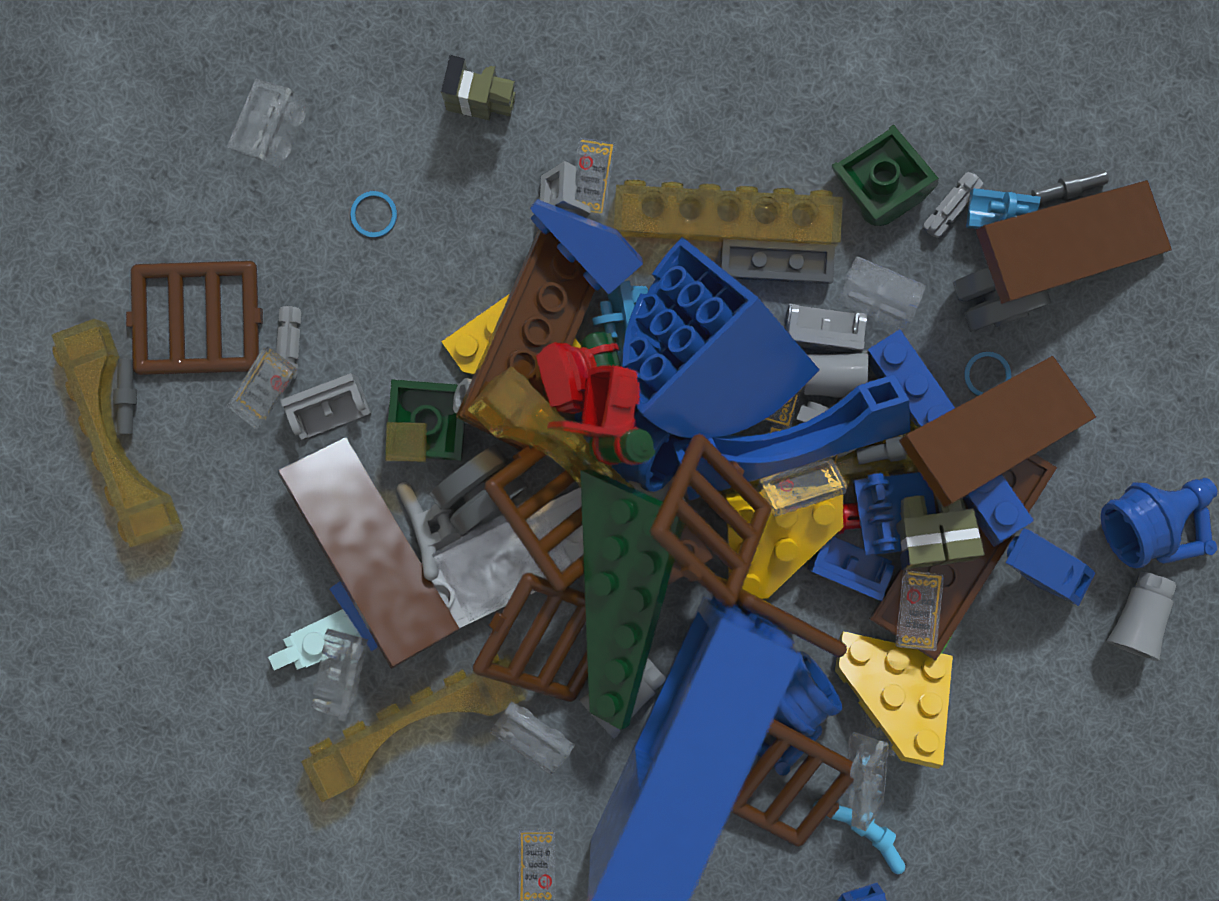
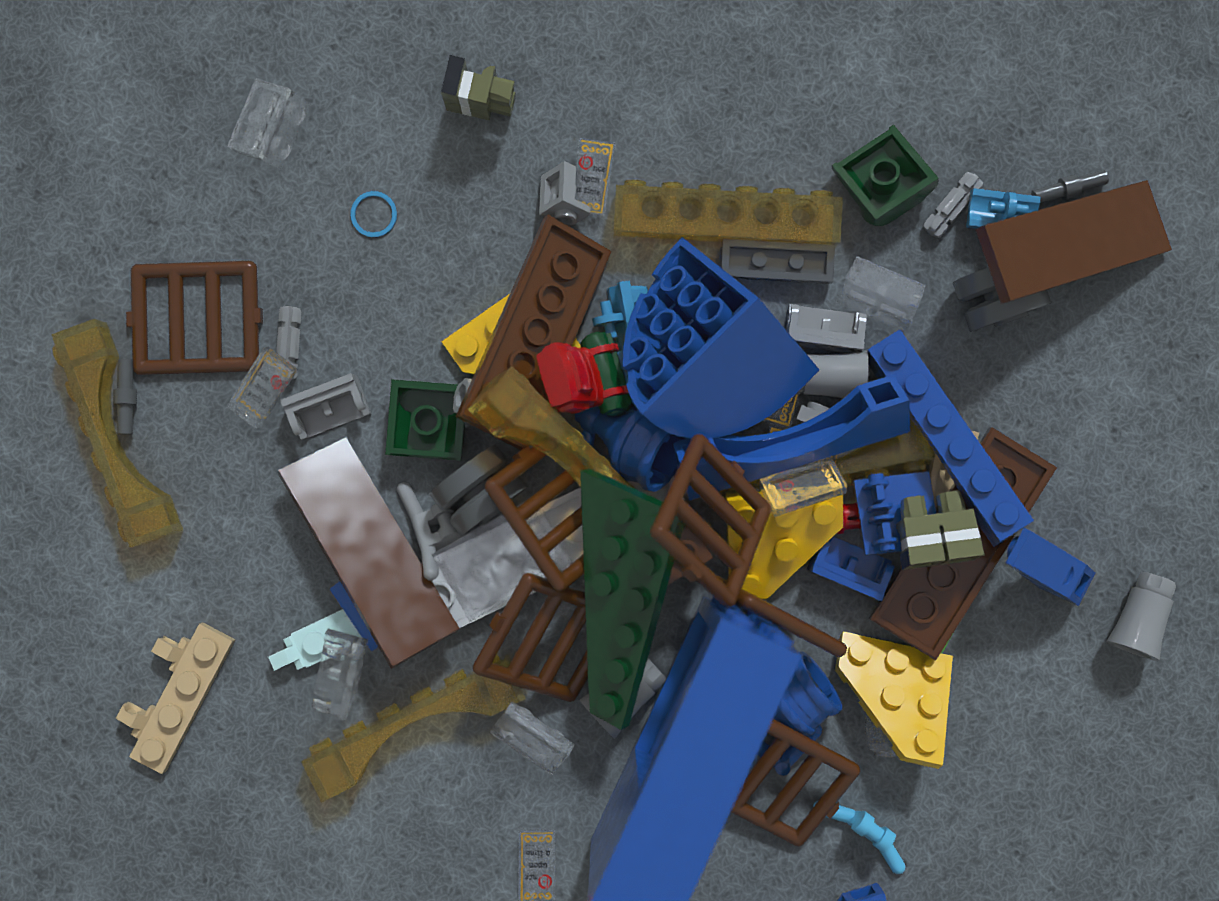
clear yellow tile [386,422,427,462] -> none
blue slope [530,199,643,294] -> none
red piece [548,365,656,465] -> none
clear bracket [846,732,889,831] -> none
dark grey bar [857,436,908,464] -> none
clear tile [896,570,944,651] -> none
reddish brown tile [899,356,1096,508] -> none
dark azure piece [964,352,1011,396] -> none
blue piece [1100,478,1218,568] -> none
none -> tan hinge [116,623,235,774]

